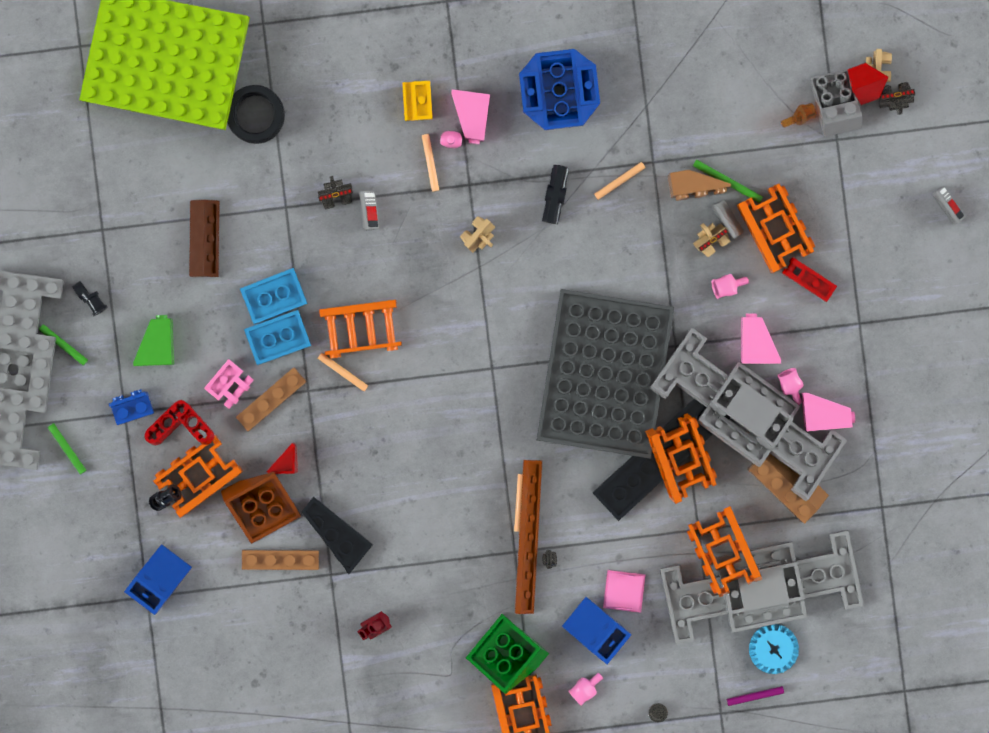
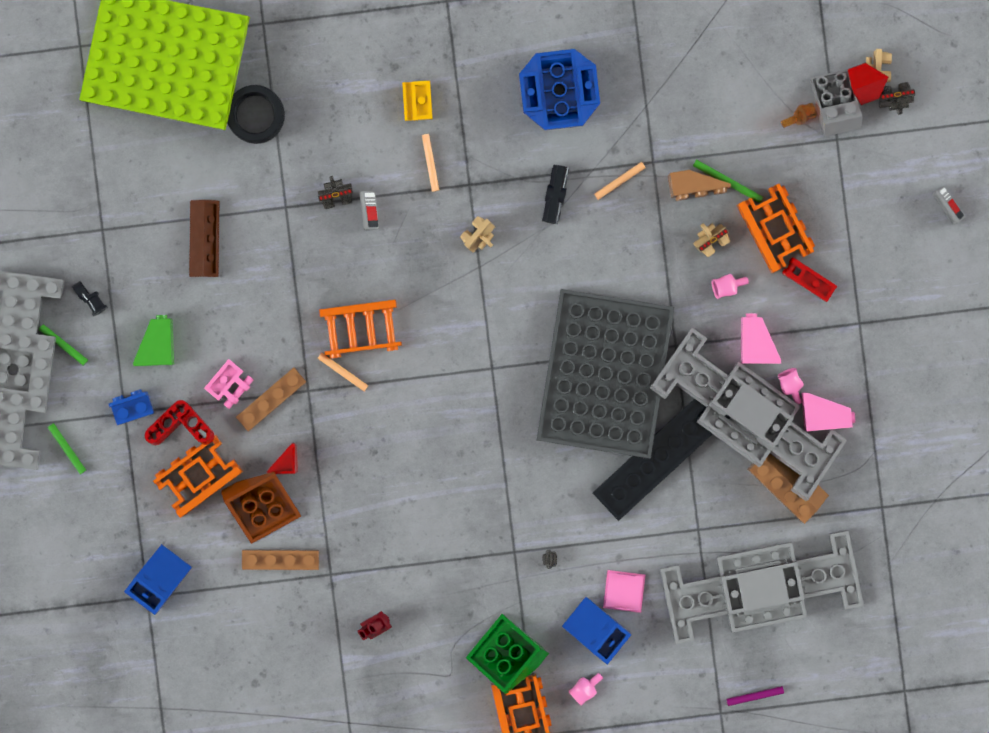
black connector [149,484,181,511] -> none
dark azure plate [240,268,308,325] -> none
dark azure plate [244,310,312,365] -> none
black wing [301,497,373,574] -> none
bright pink piece [440,131,462,148] -> none
bright pink slope [451,89,490,145] -> none
light nougat bar [514,474,523,532] -> none
dark orange plate [515,460,542,614] -> none
orange fence [645,413,717,504] -> none
clear smoke plate [648,703,668,723] -> none
orange fence [687,506,762,597] -> none
light grey slope [712,200,744,239] -> none
medium azure gear [749,624,799,674] -> none

